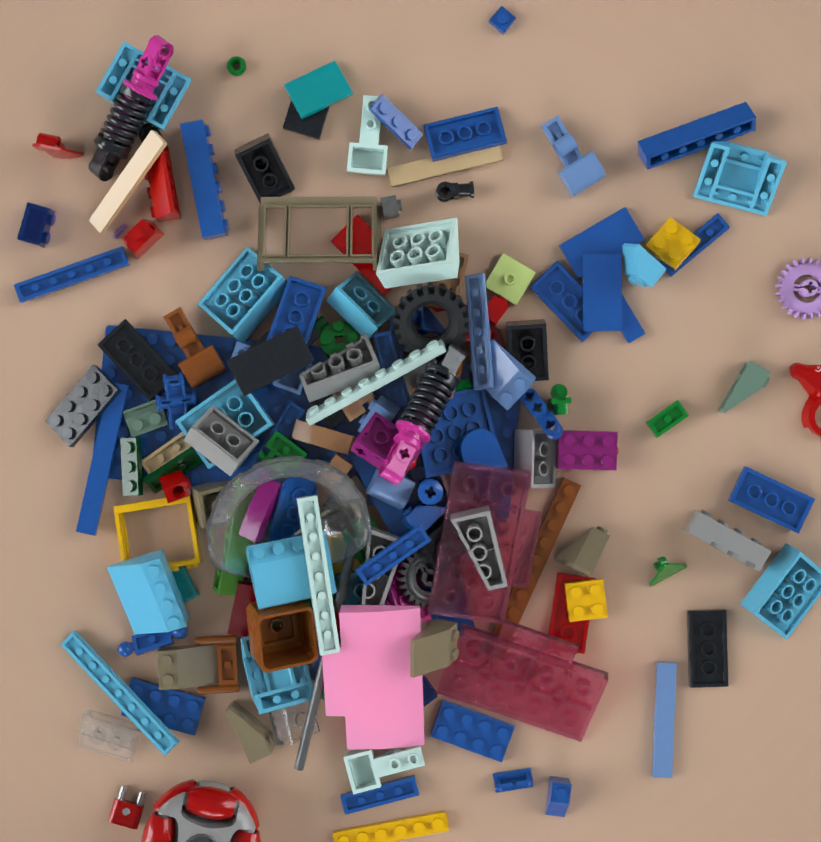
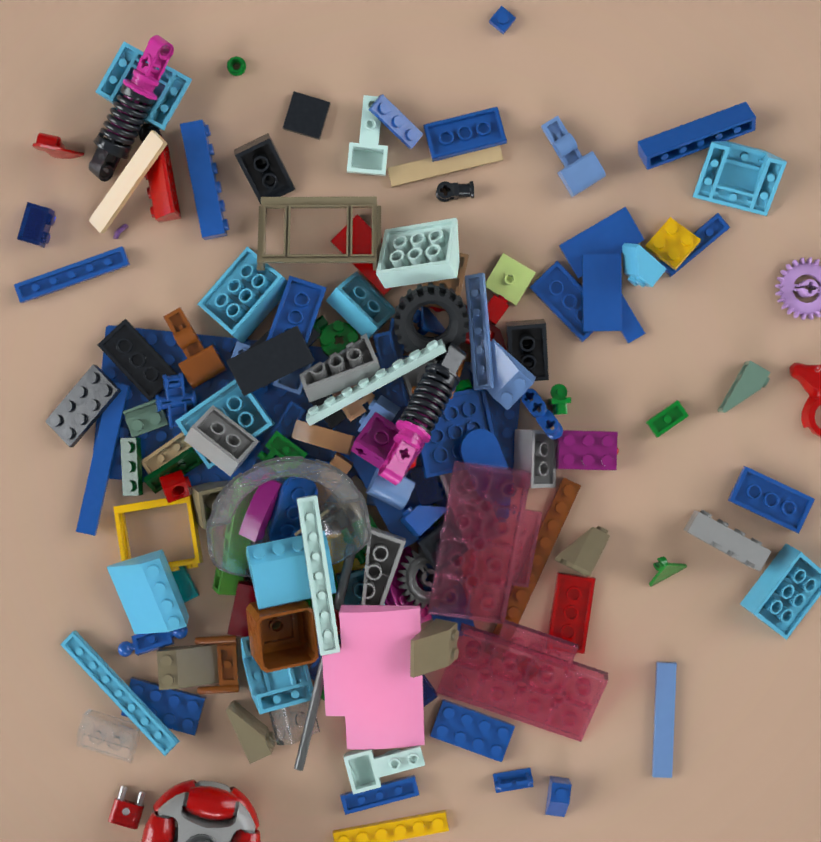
red torso [122,219,165,259] -> none
teal tile [284,61,353,119] -> none
blue tile [355,524,431,586] -> none
flat silver plate [381,195,403,220] -> none
blue piece [418,478,443,505] -> none
light grey wedge [450,505,508,591] -> none
yellow plate [564,578,608,622] -> none
black tile [687,609,729,688] -> none

